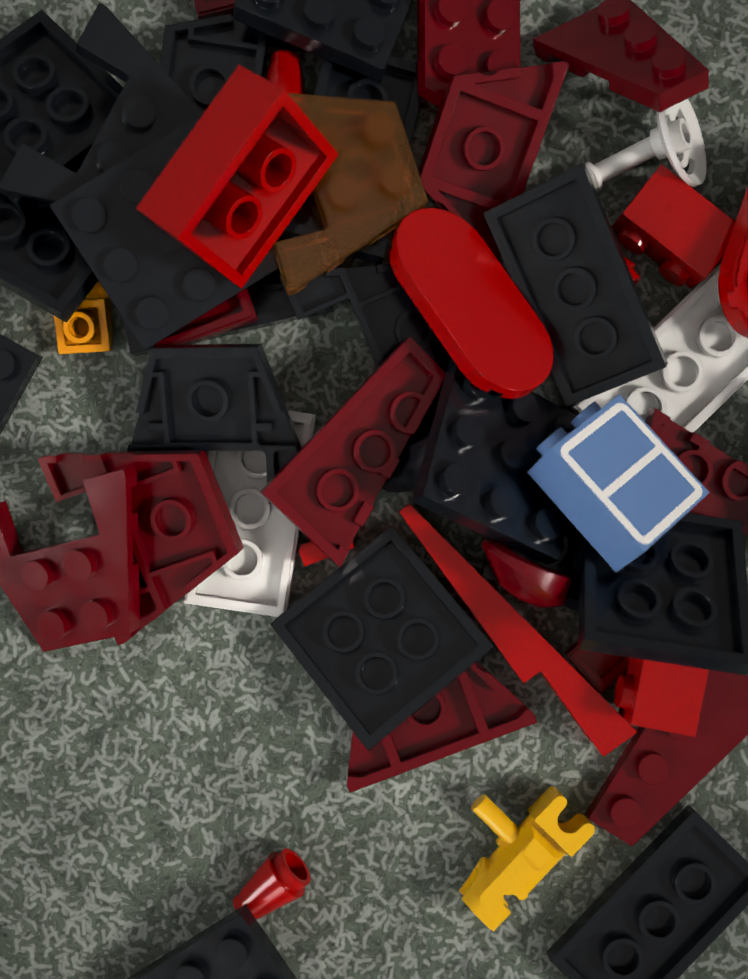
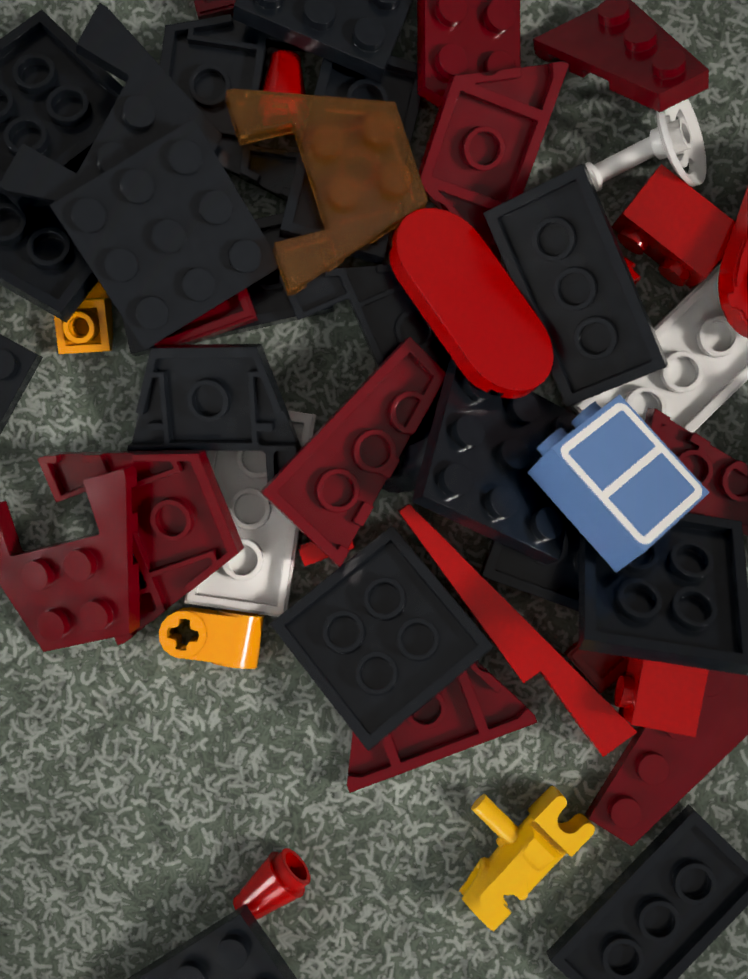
red slope [136,65,339,289] -> none
dark red hat [481,538,573,608] -> none
none -> light orange piece [159,607,264,669]

